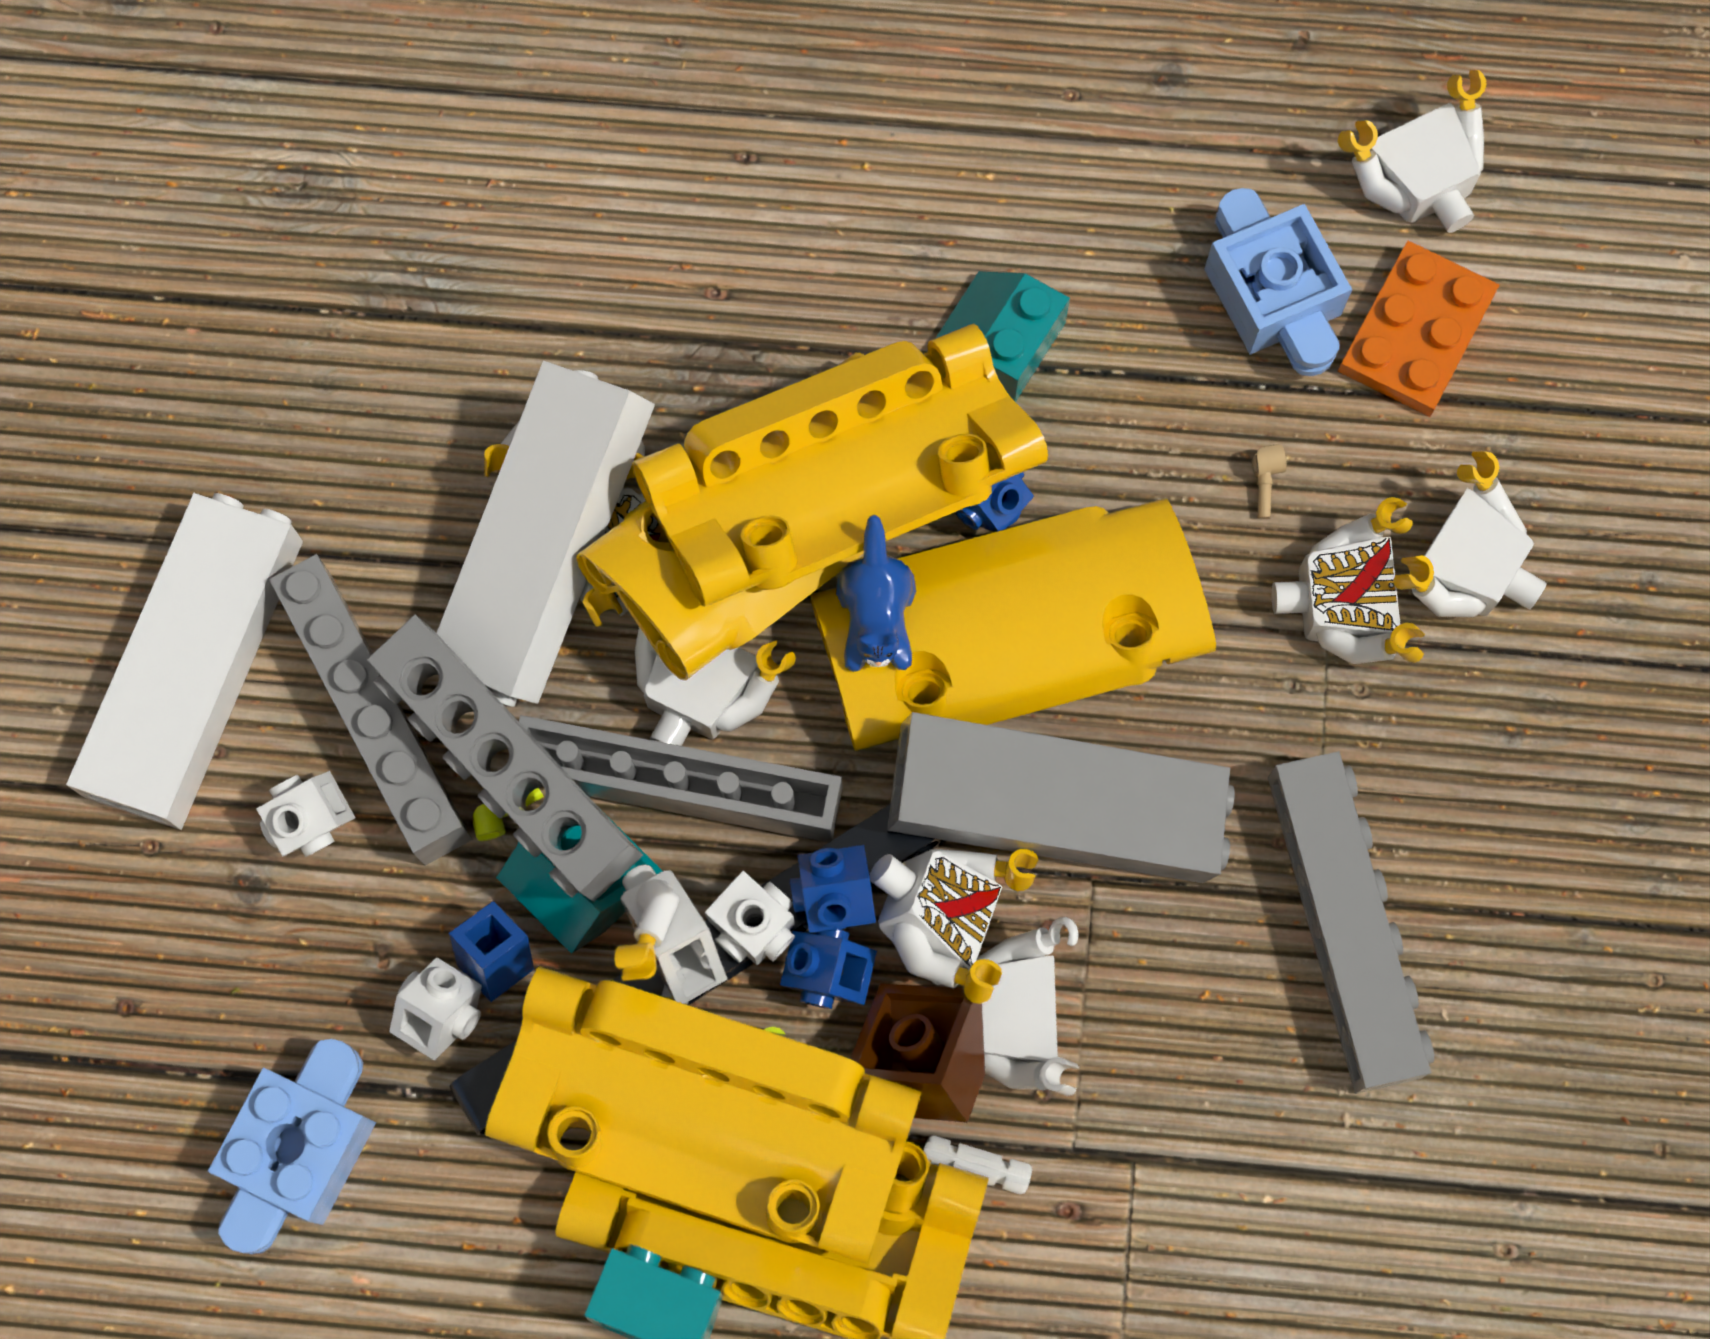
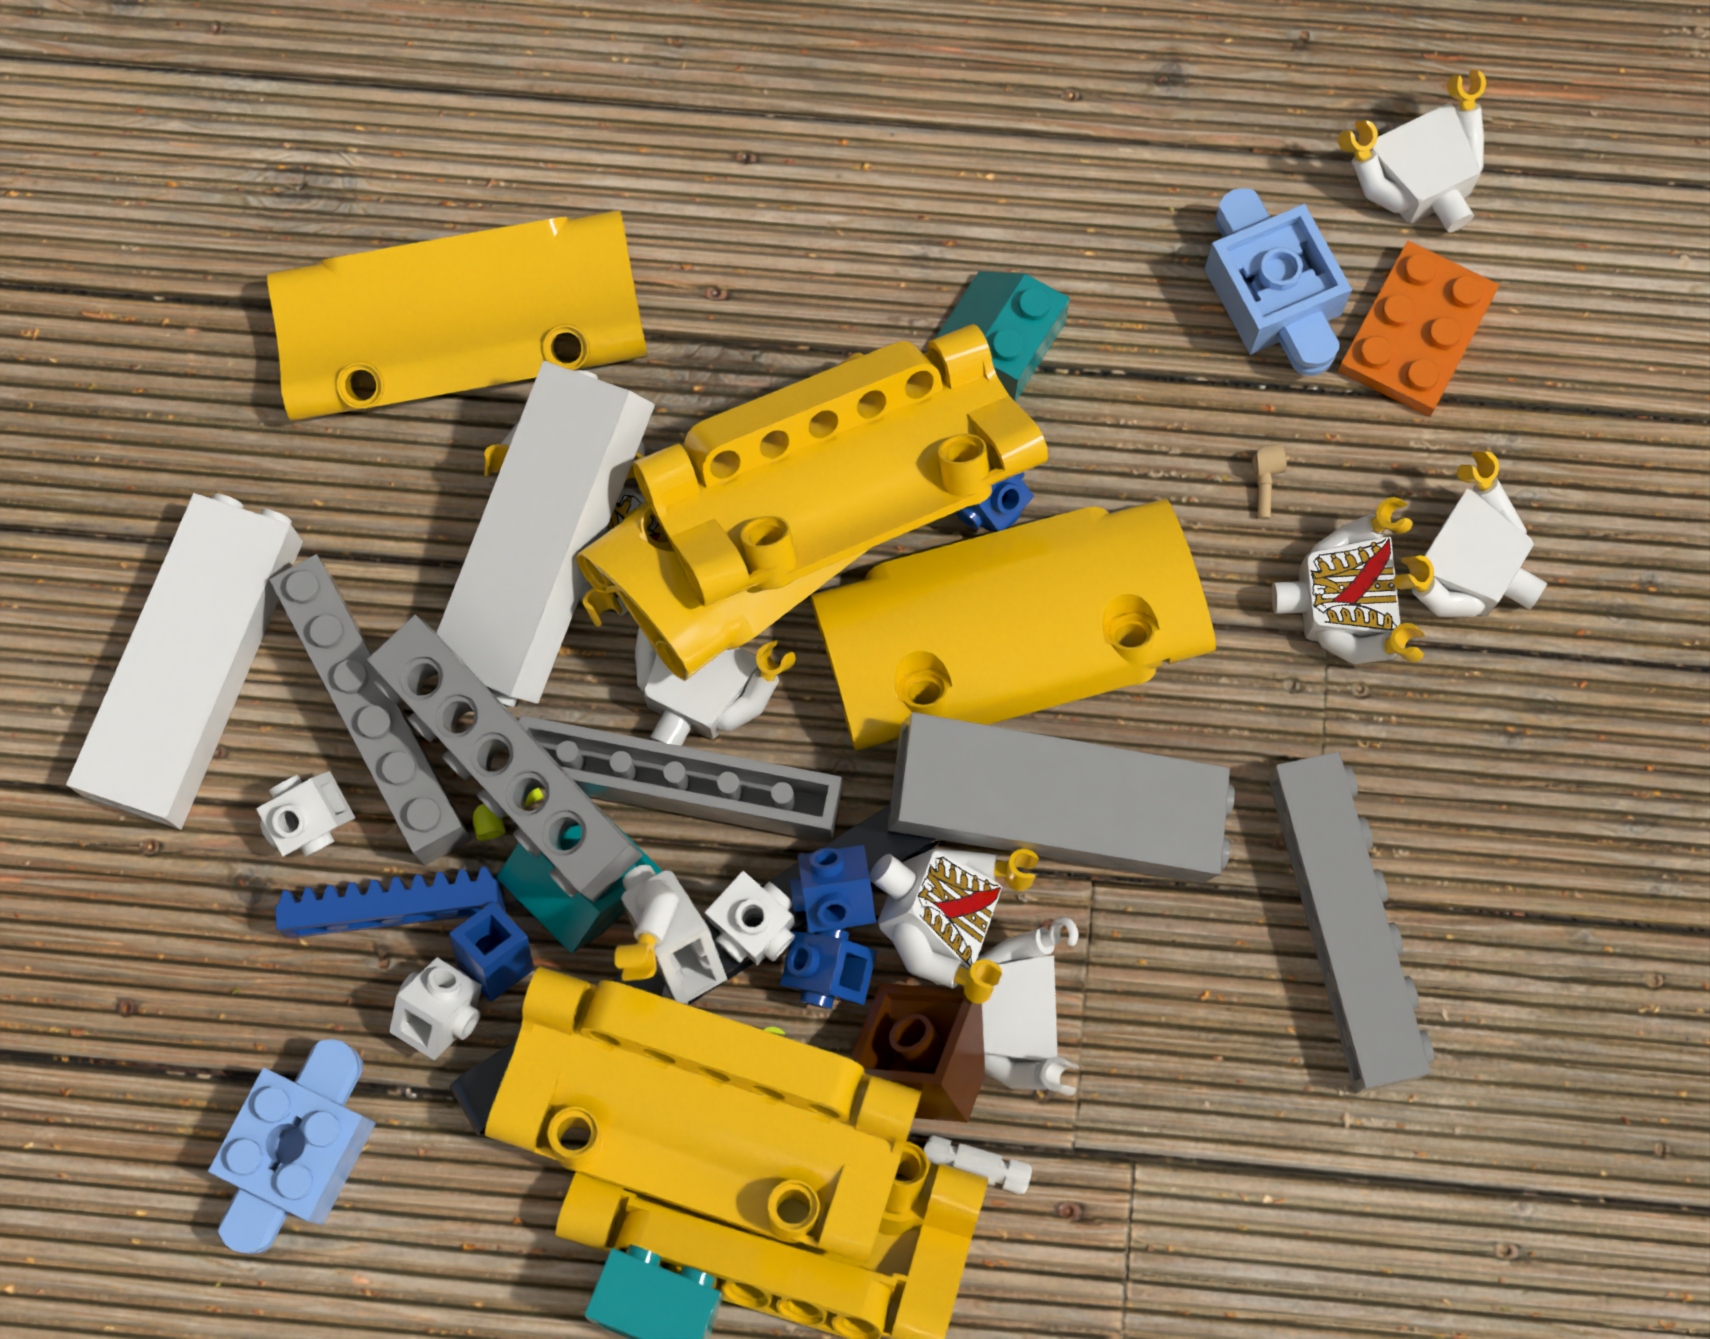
blue animal [836,515,916,672] -> none
none -> yellow panel [267,210,648,421]
none -> blue gear [275,866,506,939]

